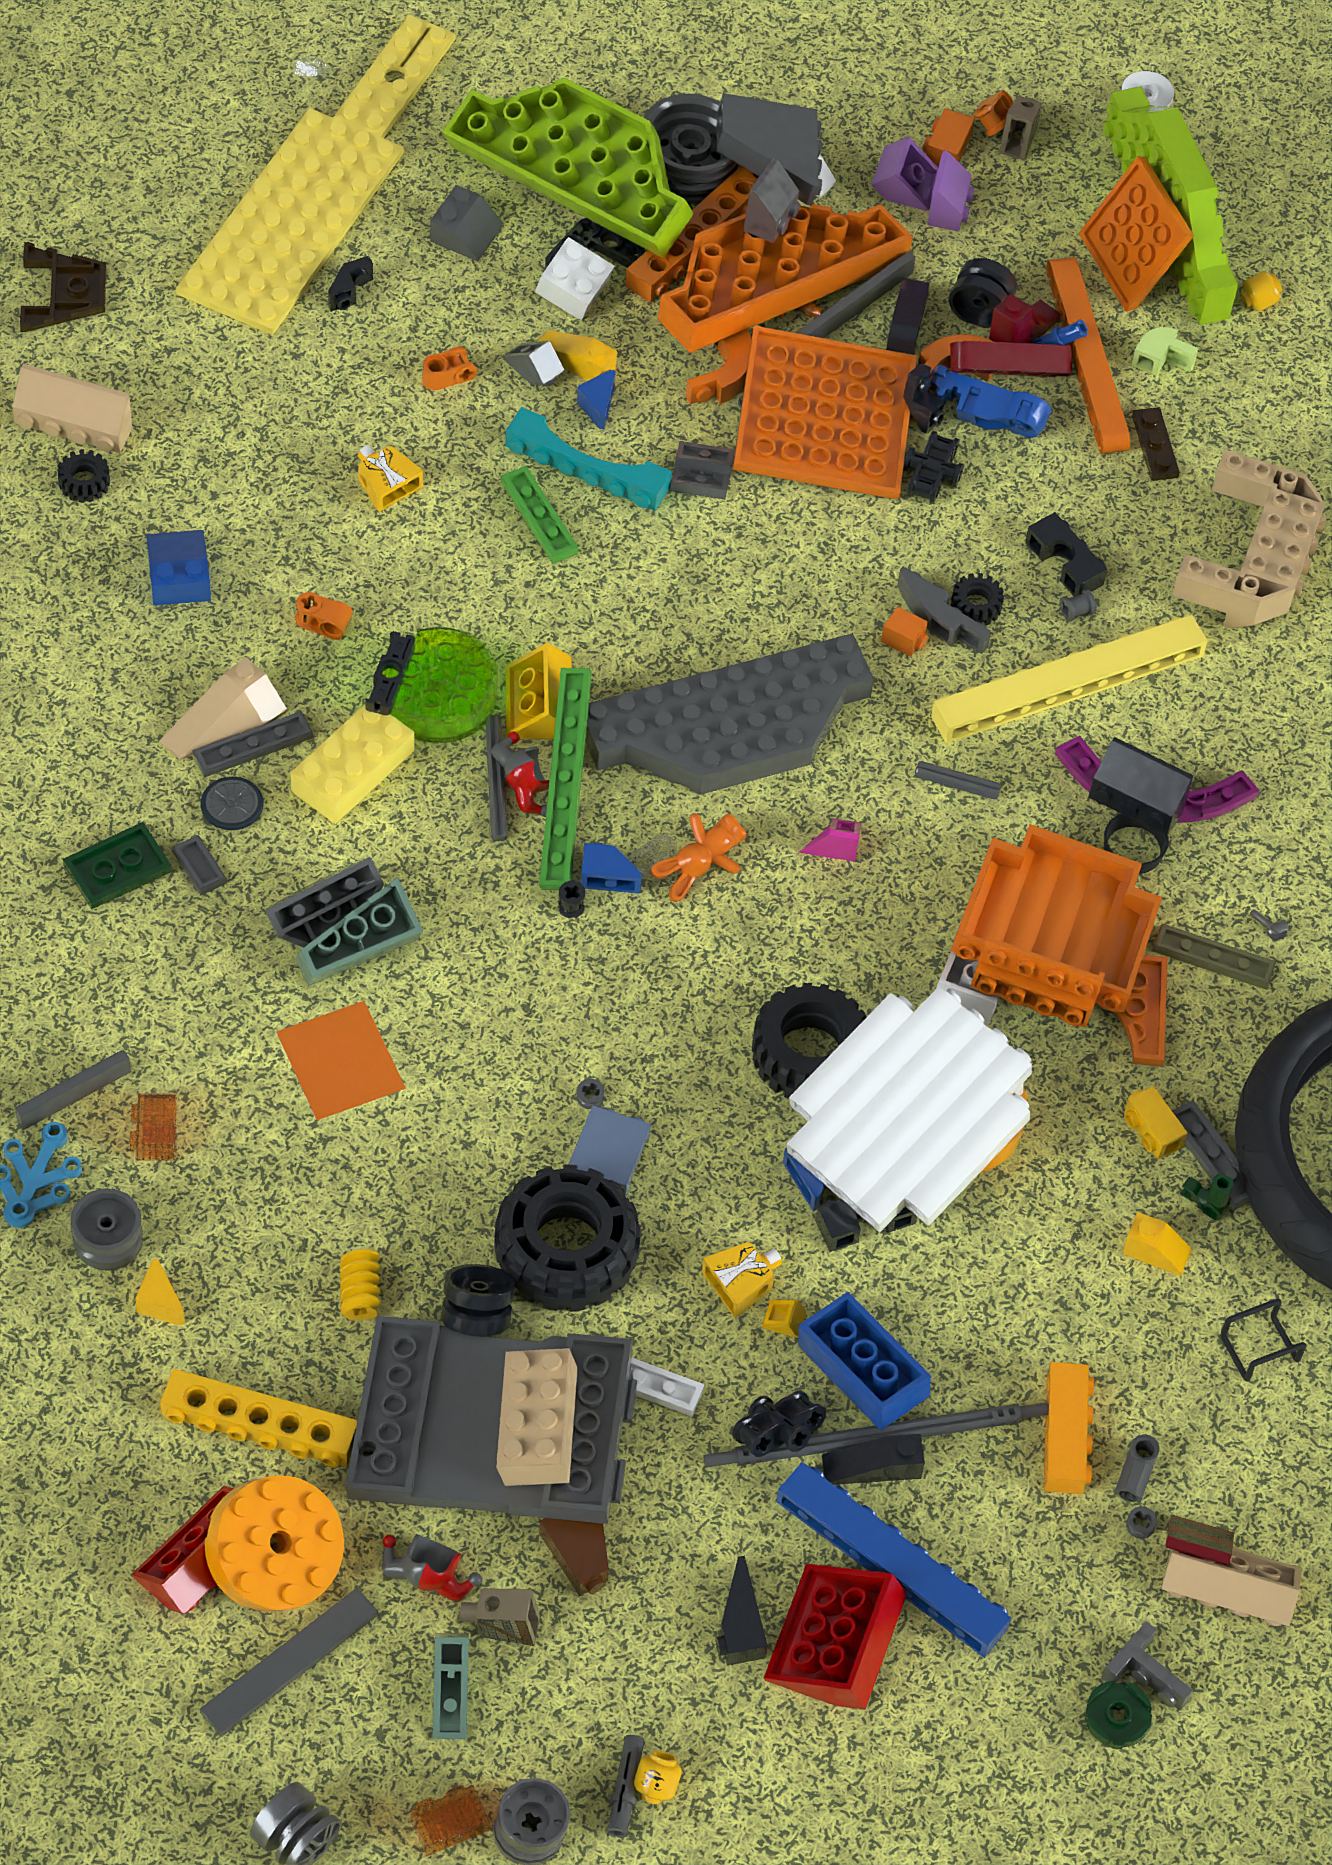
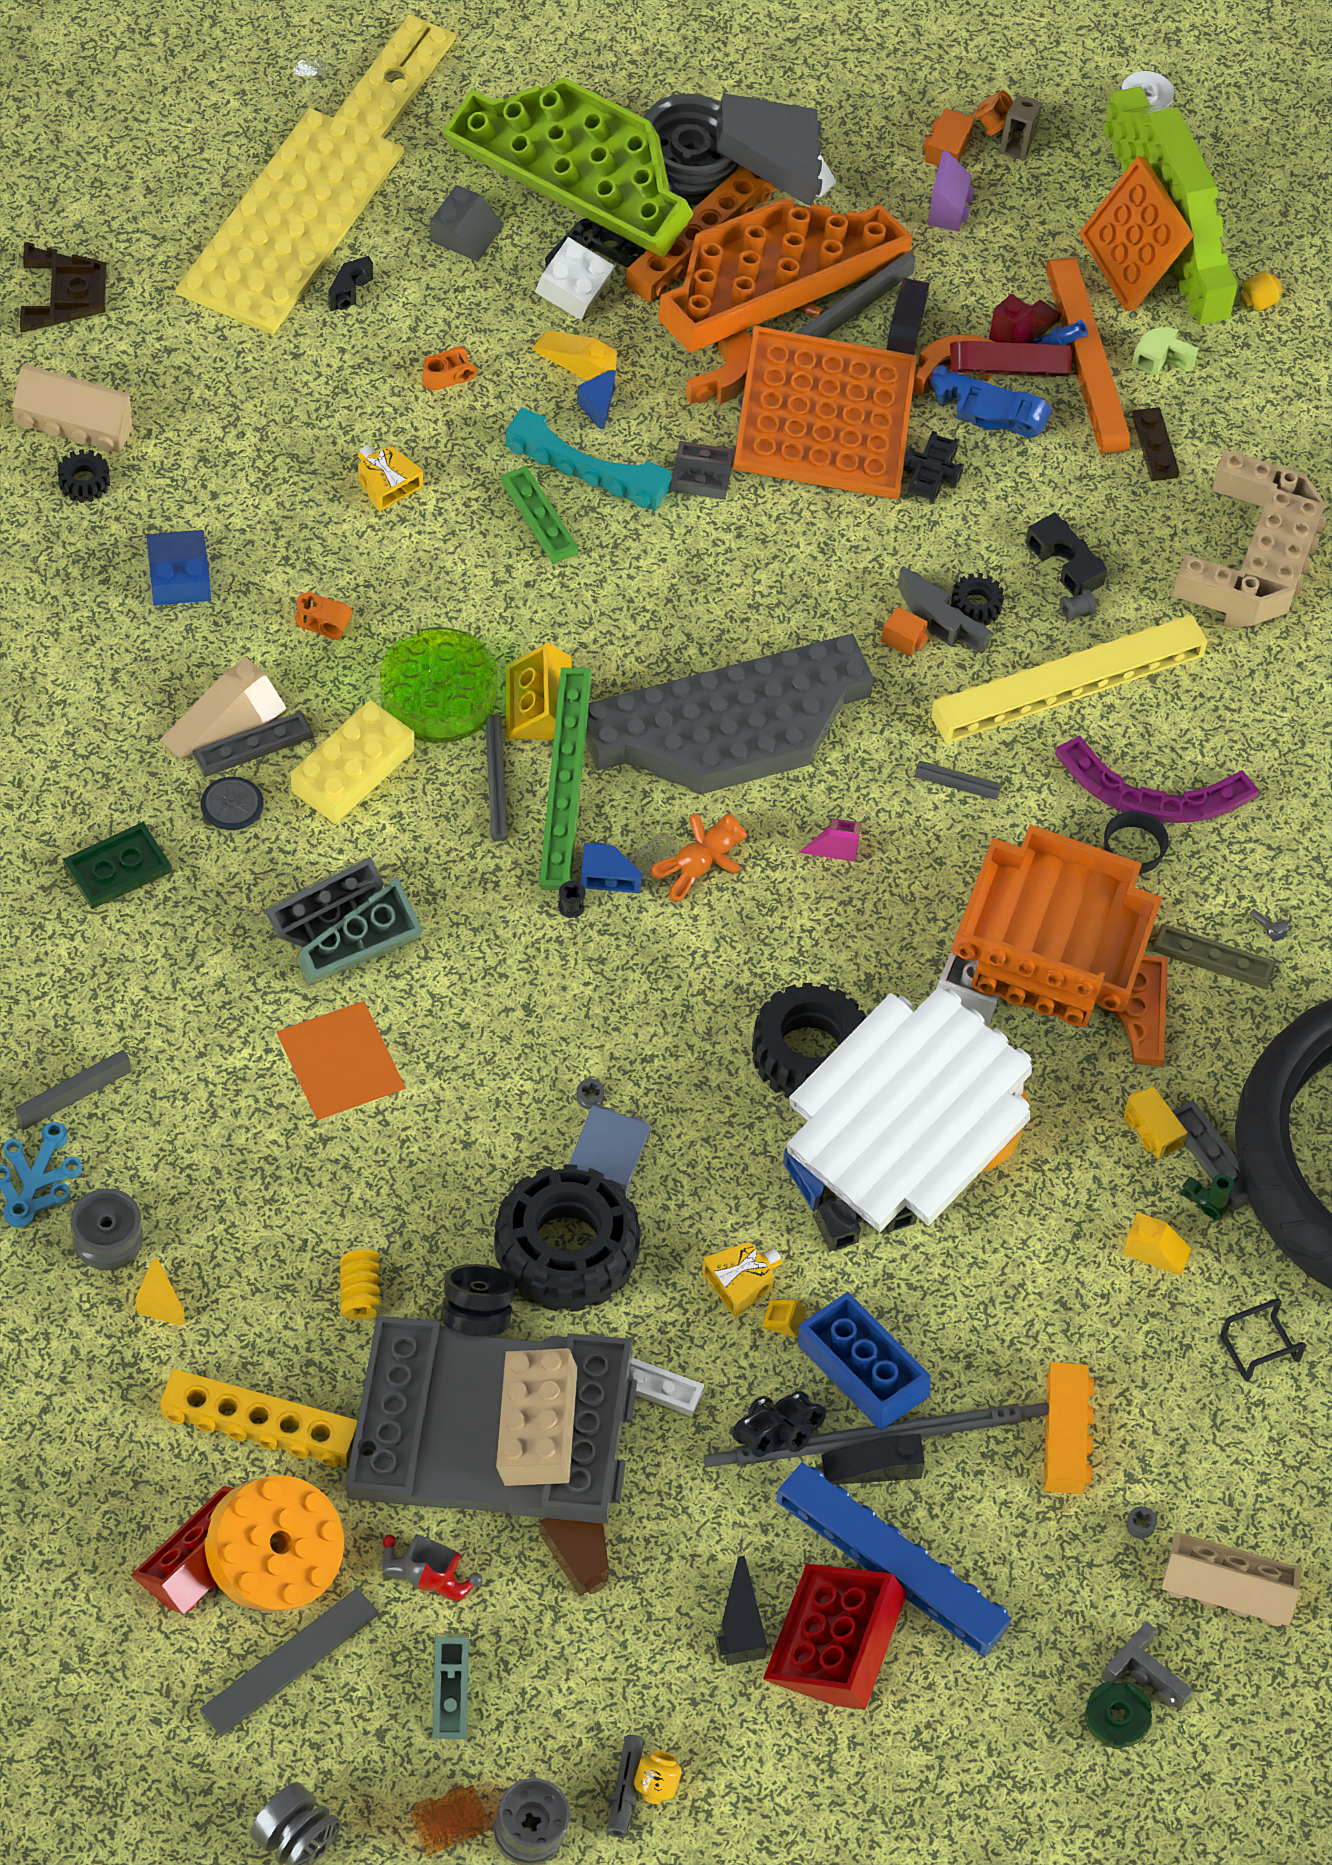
clear orange brick [130,1093,177,1161] -> none
dark grey tile [172,835,227,896] -> none
black piece [365,631,415,716] -> none
dark tan torso [460,1588,541,1646] -> none
piece [491,731,550,817] -> none
dark grey slope [502,341,564,387] -> none
flat silver slope [743,158,800,243] -> none
medium lavender slope [871,136,938,211] -> none
black slope [903,363,945,434] -> none
black wheel [948,258,1017,328] -> none
black slope [1088,737,1194,836] -> none
dark grey piece [1114,1434,1160,1503] -> none
dark red tile [1165,1514,1234,1565] -> none

